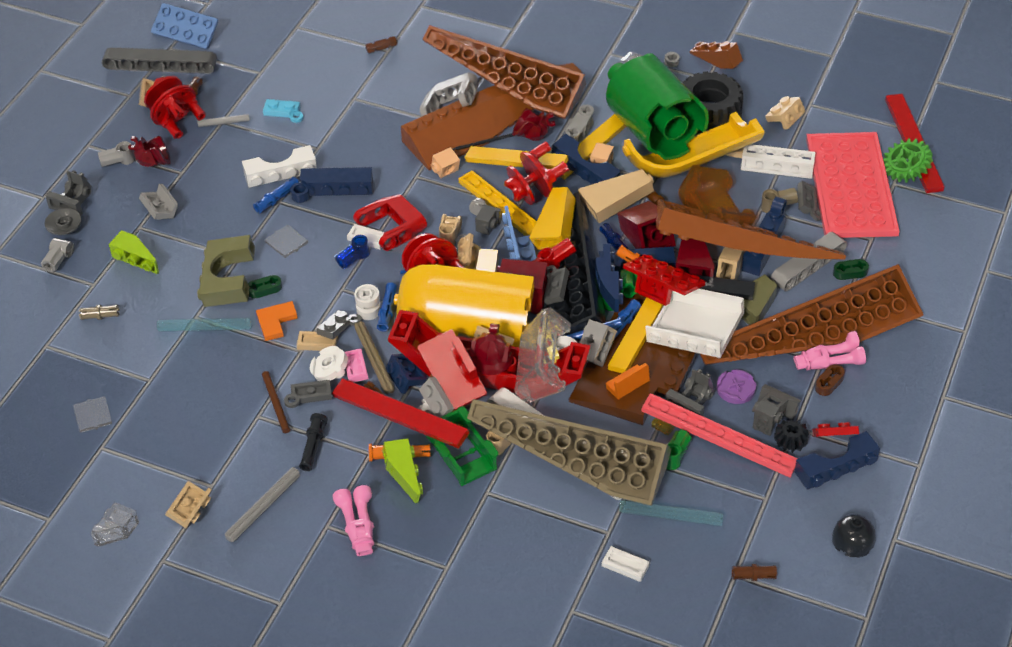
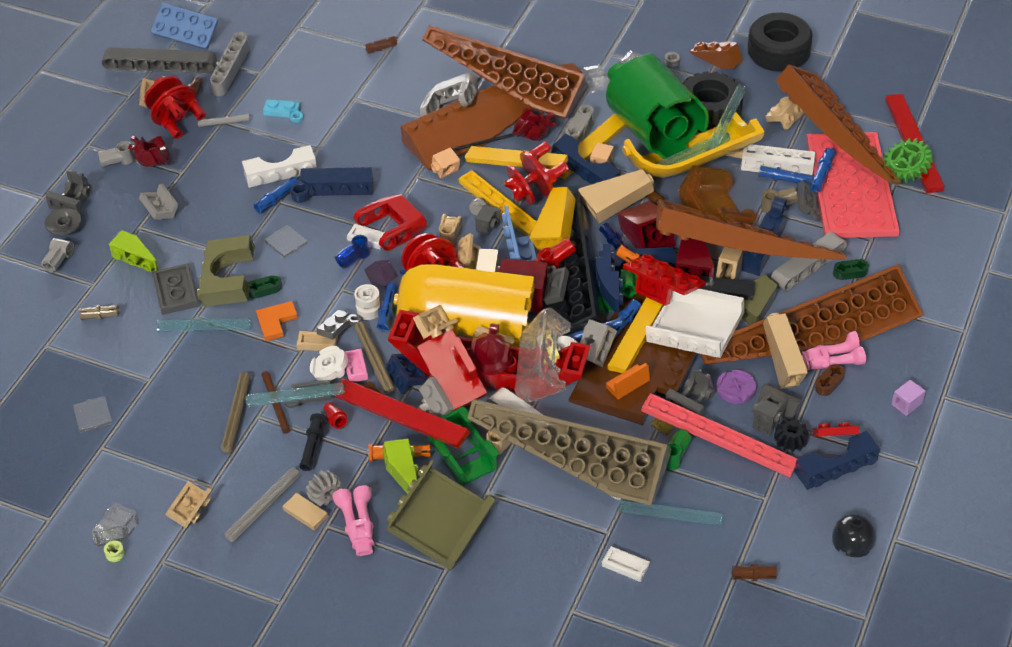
none -> yellowish green bush [104,541,125,562]
none -> dark grey tile [152,263,199,315]
none -> light grey beam [210,32,250,97]
none -> dark tan axle [221,372,251,453]
none -> clear light blue axle [245,383,344,407]
none -> tan tile [283,493,328,531]
none -> light grey gear [305,470,342,506]
none -> red cone [323,402,348,429]
none -> clear purple brick [364,260,398,286]
none -> olive panel [386,460,496,571]
none -> tan bracket [413,305,458,339]
none -> clear beam [582,64,609,93]
none -> clear light blue axle [657,131,730,165]
none -> clear light blue axle [706,84,746,151]
none -> black tyre [747,12,813,72]
none -> blue pin [758,165,814,185]
none -> tan slope [763,313,808,389]
none -> dark orange wedge [776,65,901,185]
none -> blue pin [810,148,836,193]
none -> lavender brick [891,380,925,416]

